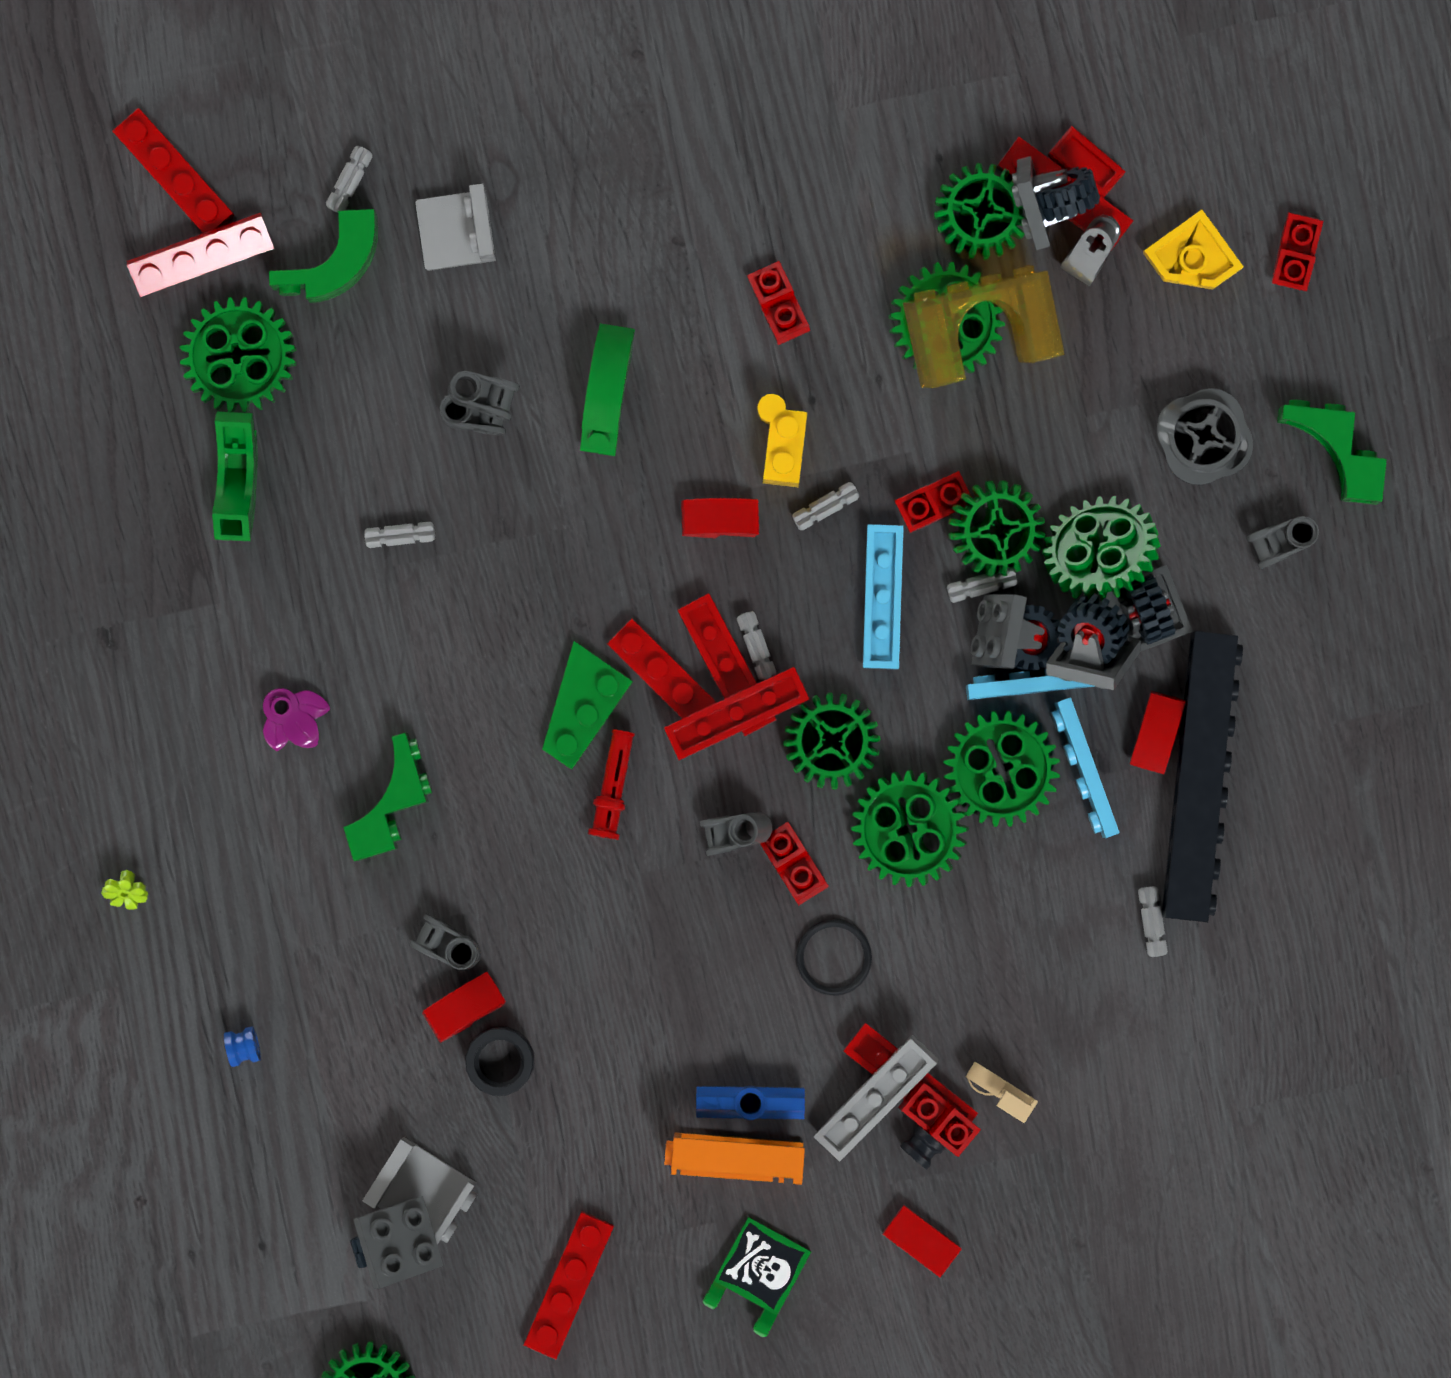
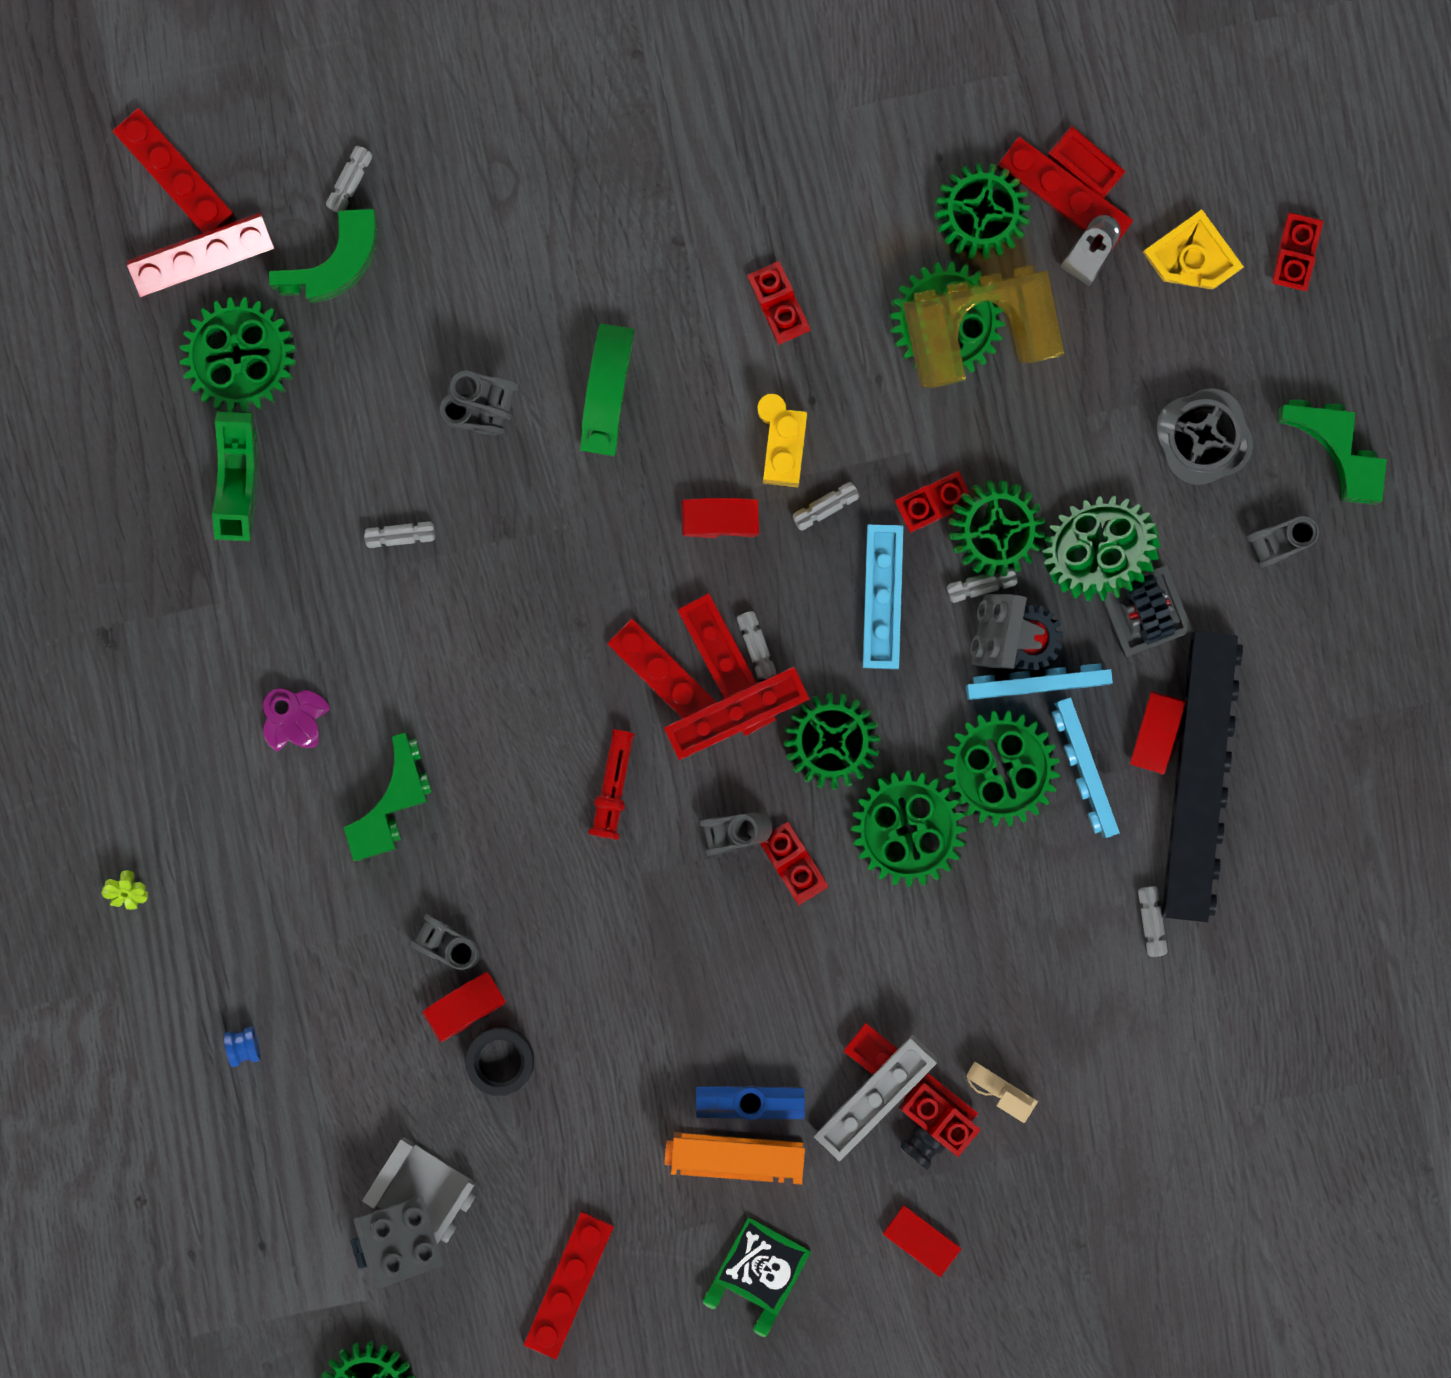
light grey bracket [415,183,496,271] -> none
green wing [542,641,633,770] -> none
black tyre [796,919,872,996] -> none
plate [1012,156,1100,250] -> none
plate [1046,595,1141,690] -> none

